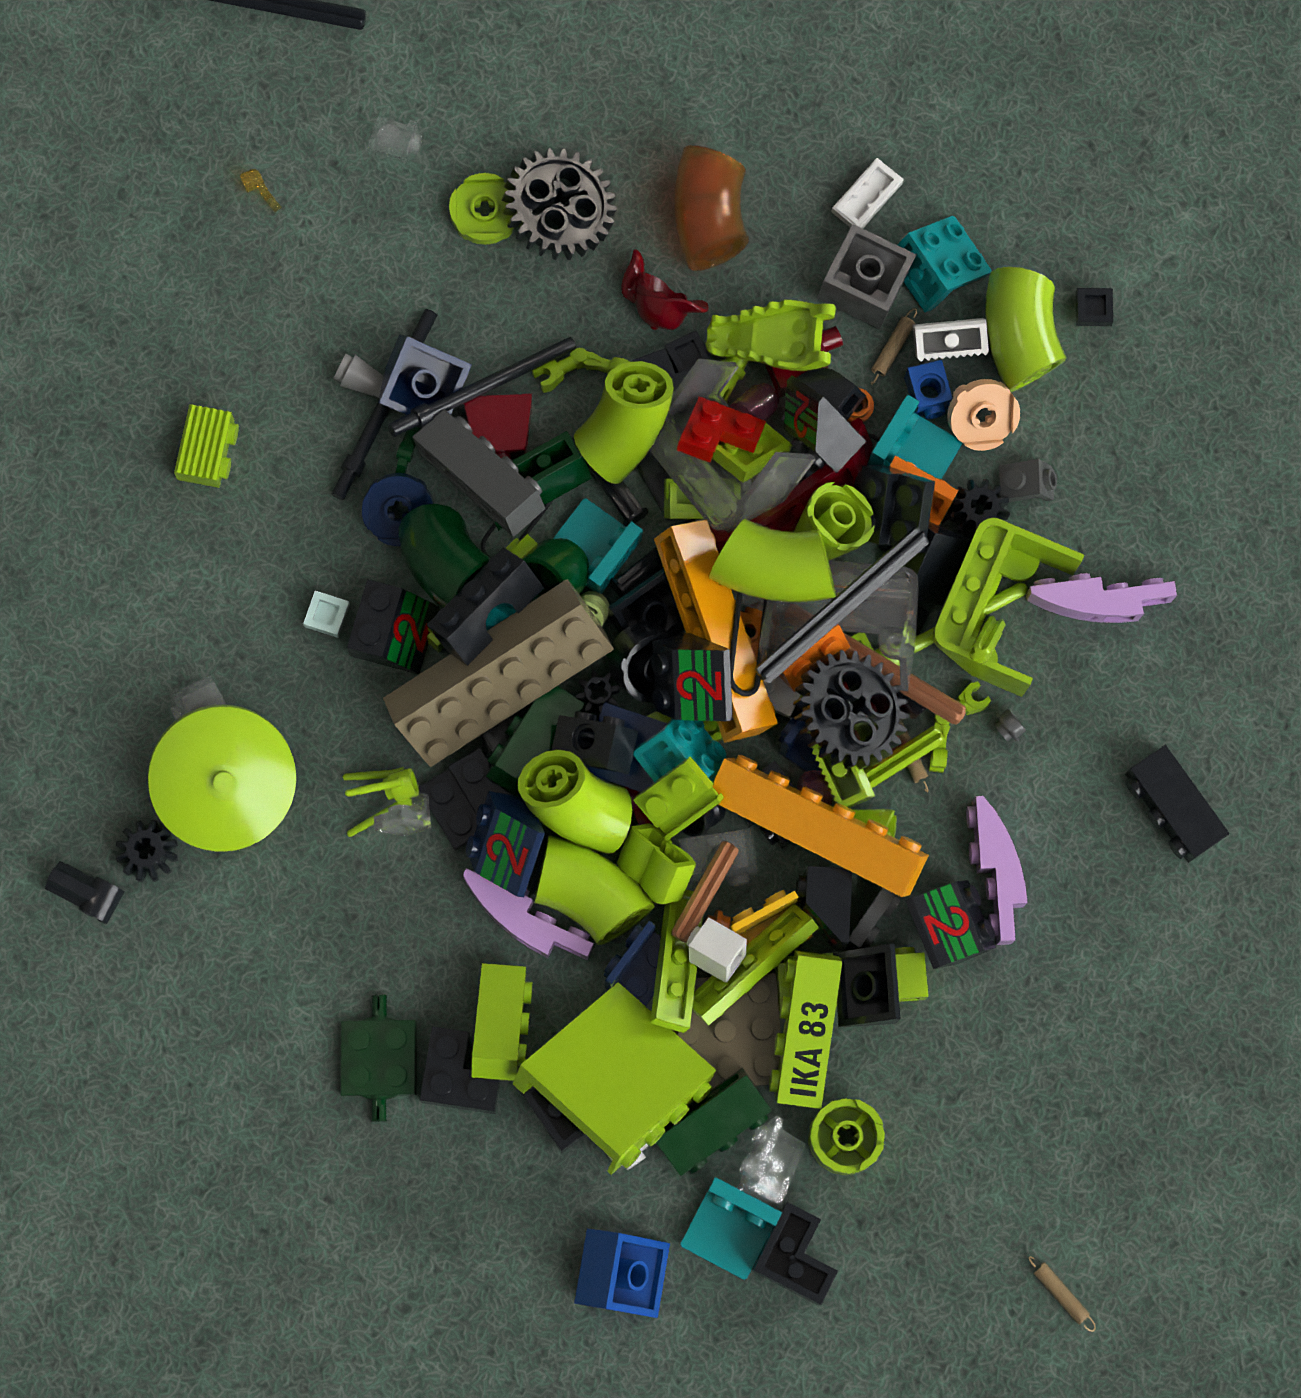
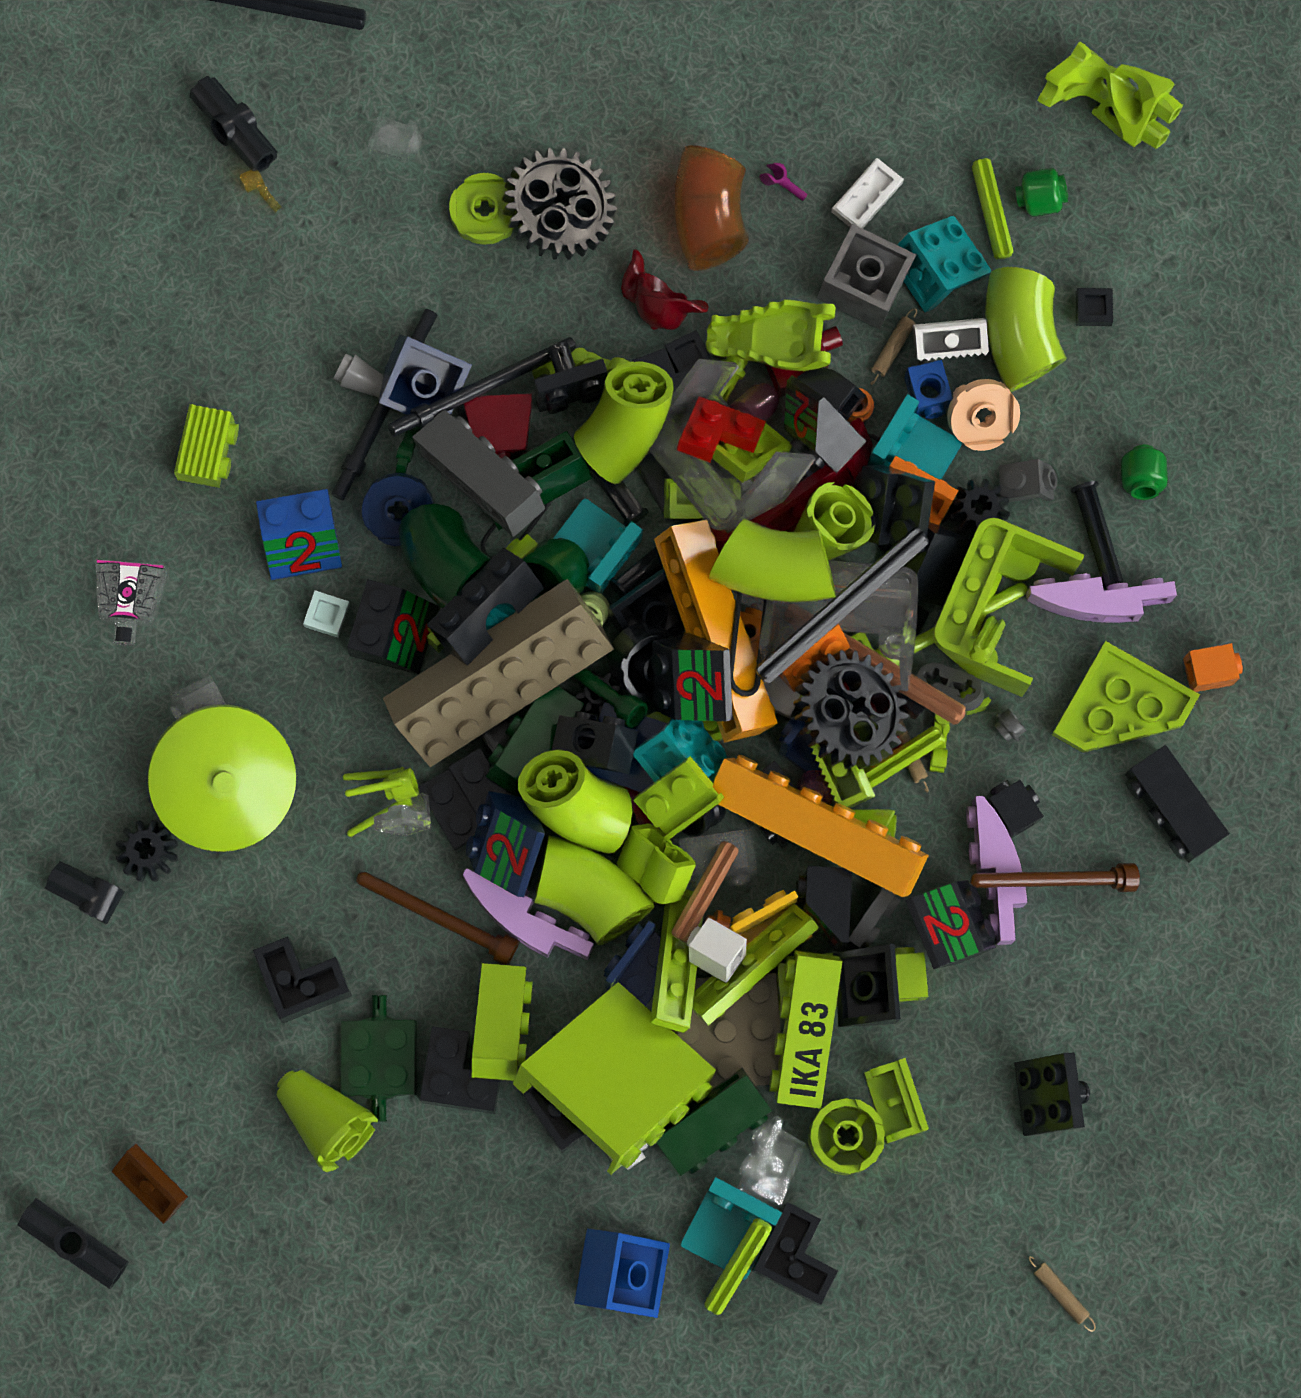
none -> black piece [17,1198,129,1289]
none -> torso [95,559,169,646]
none -> reddish brown plate [112,1144,188,1224]
none -> black piece [190,76,278,173]
none -> black brick [253,936,352,1023]
none -> blue slope [256,489,342,580]
none -> lime cone [277,1070,378,1172]
none -> reddish brown piece [356,872,520,965]
none -> black plate [534,342,608,414]
none -> dark green piece [573,668,648,728]
none -> lime axle [704,1218,772,1315]
none -> magenta hand [759,163,808,201]
none -> lime hinge [864,1058,929,1144]
none -> dark grey beam [917,662,984,711]
none -> reddish brown piece [970,863,1140,892]
none -> lime axle [972,158,1014,260]
none -> black brick [988,780,1044,839]
none -> black plate [1014,1052,1090,1136]
none -> green head [1015,168,1068,217]
none -> lime hips [1037,42,1183,149]
none -> lime plate [1052,641,1200,753]
none -> black axle [1070,481,1123,588]
none -> green head [1121,444,1168,500]
none -> orange brick [1183,643,1243,692]

